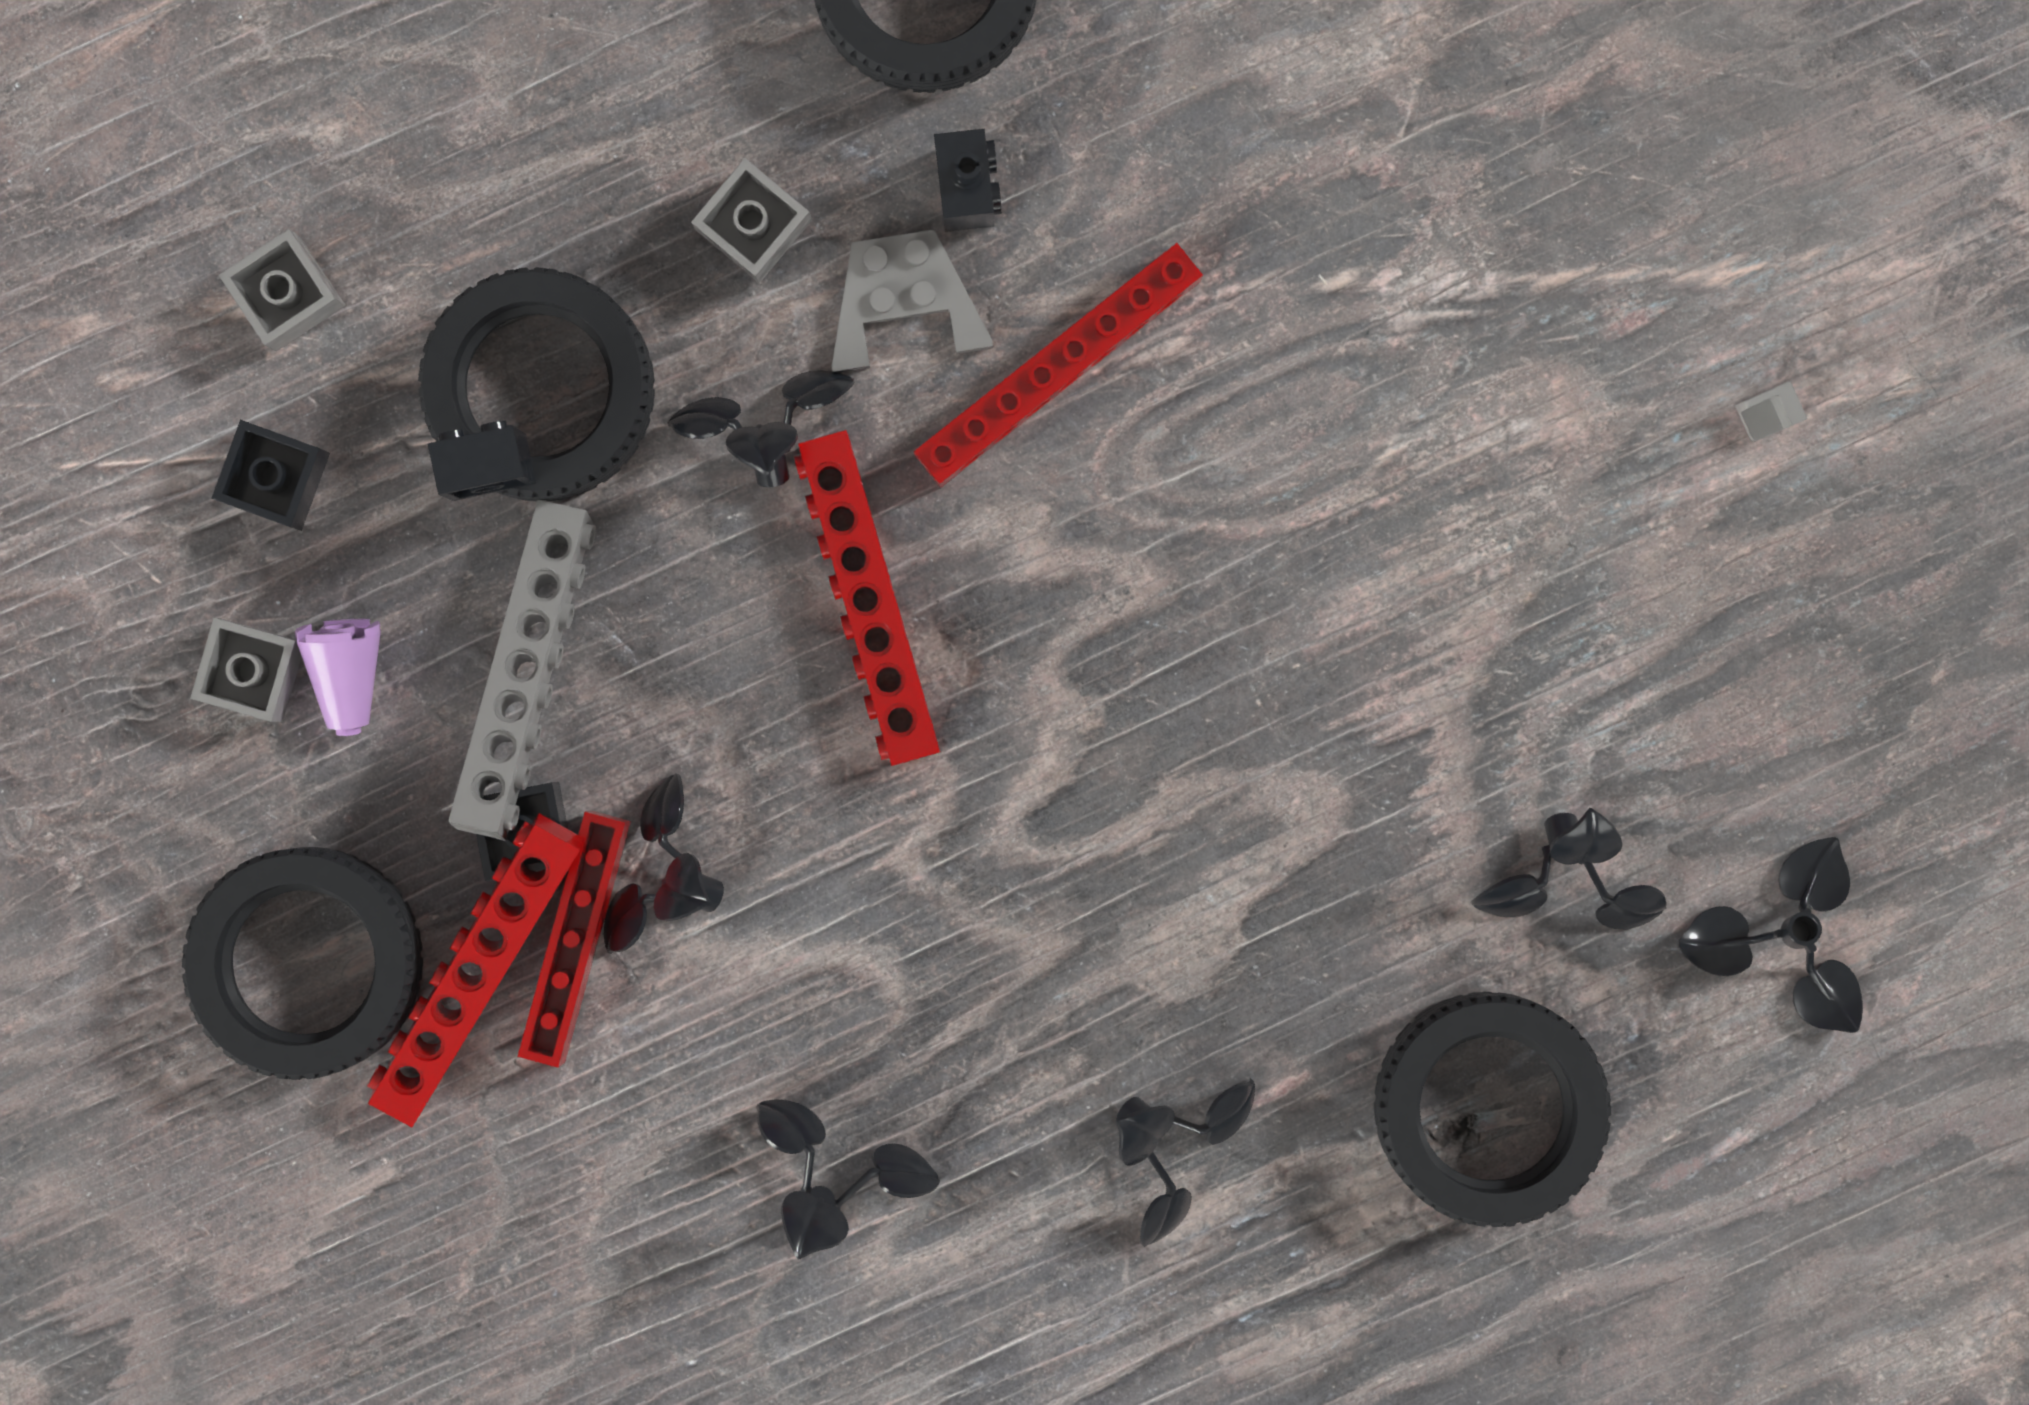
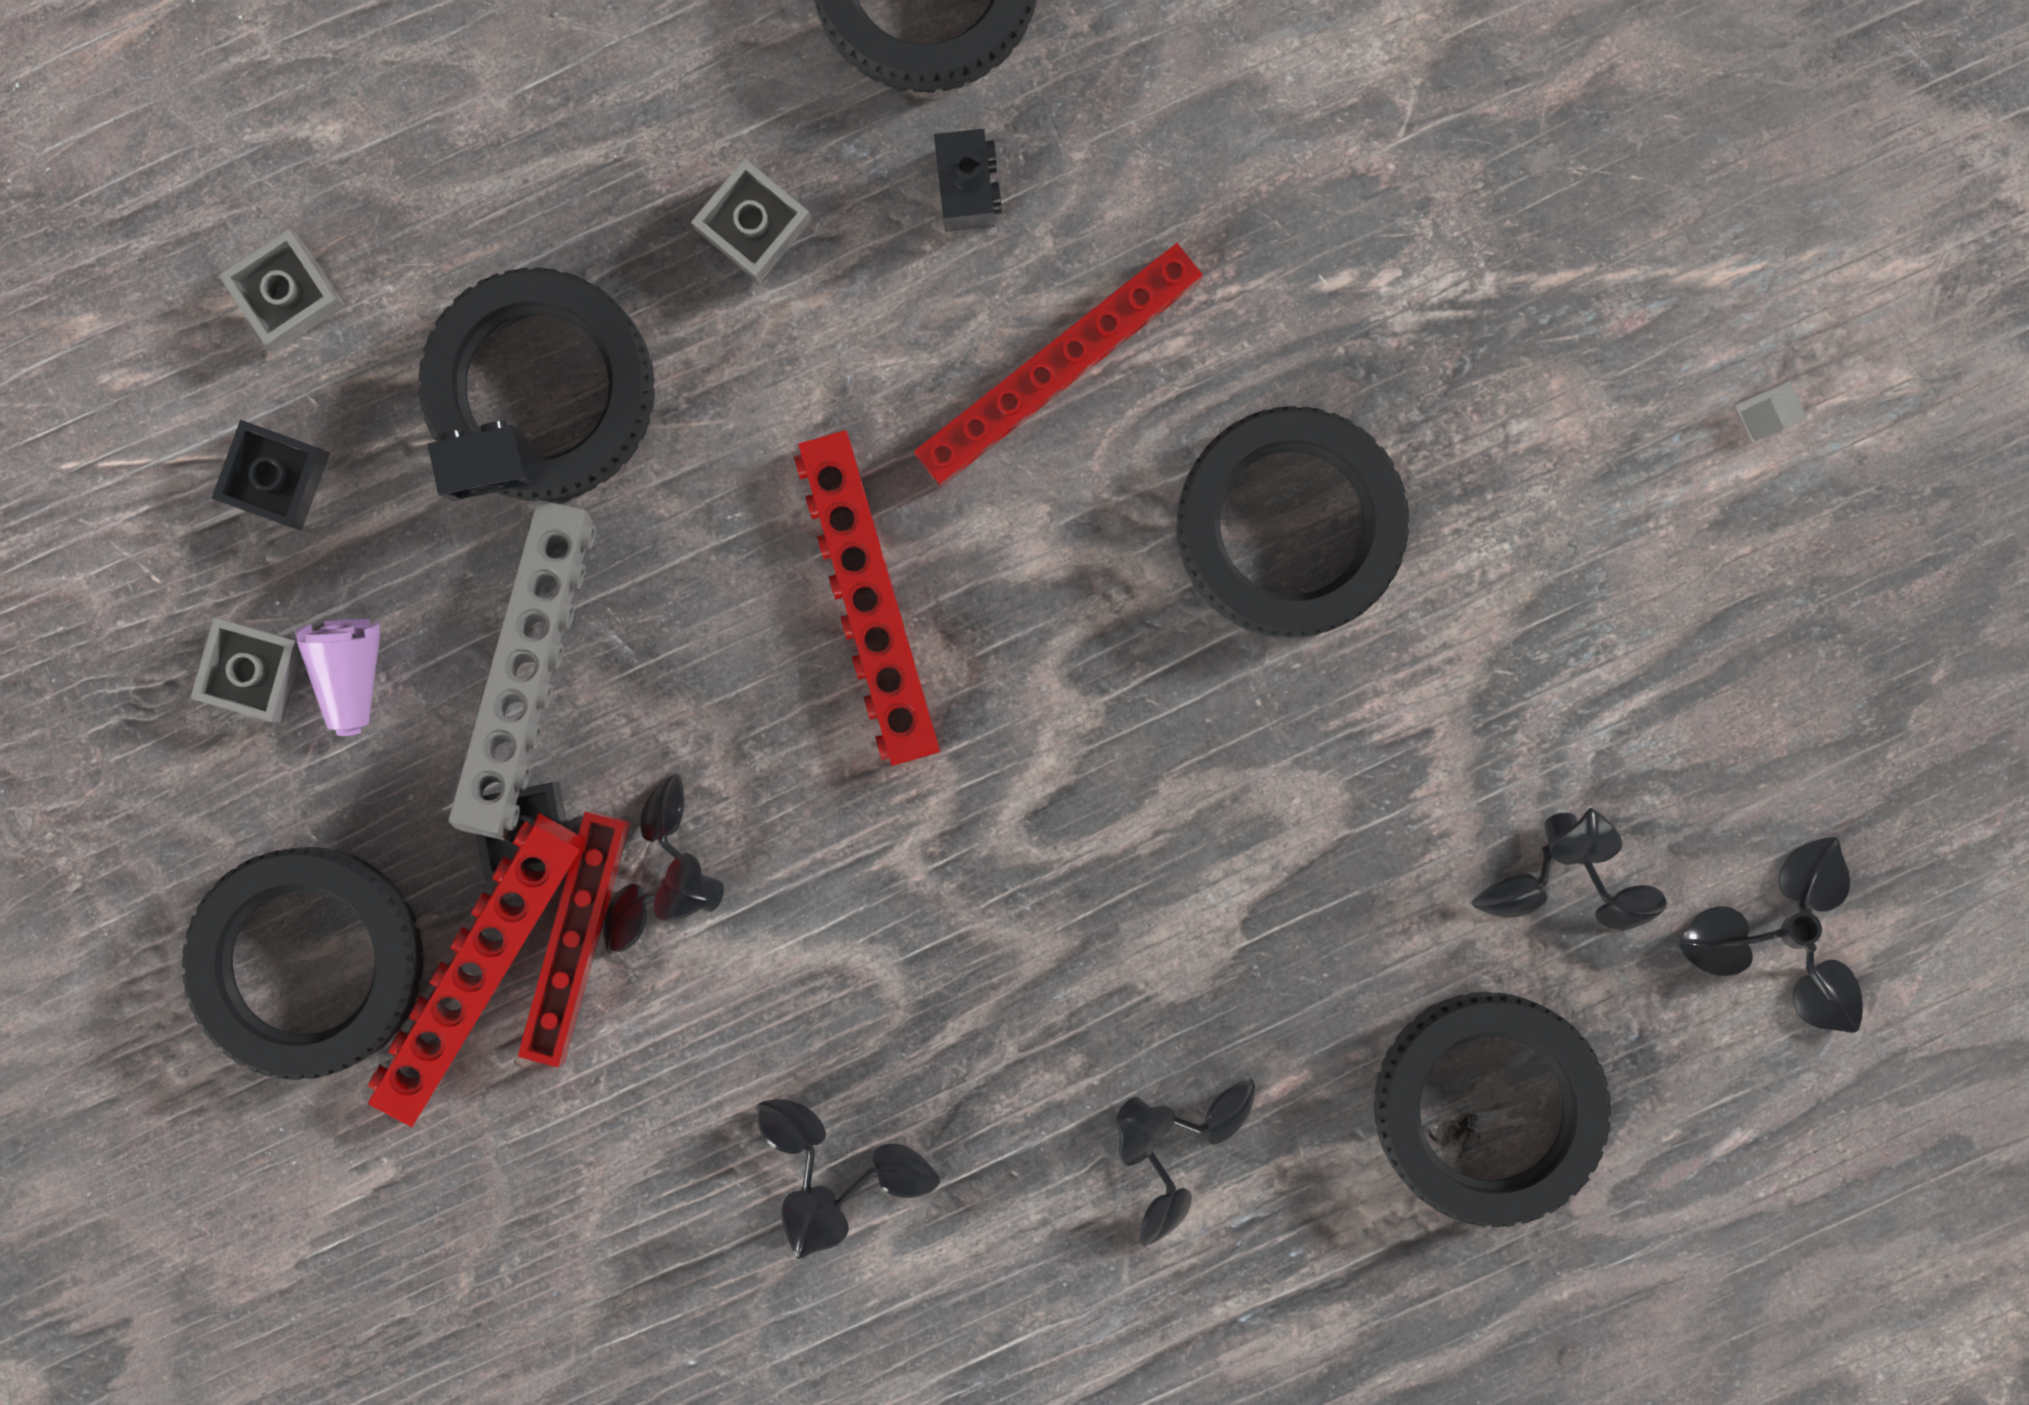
black plant [668,370,855,487] -> none
light grey wing [832,229,993,373] -> none
none -> black tyre [1176,406,1410,638]

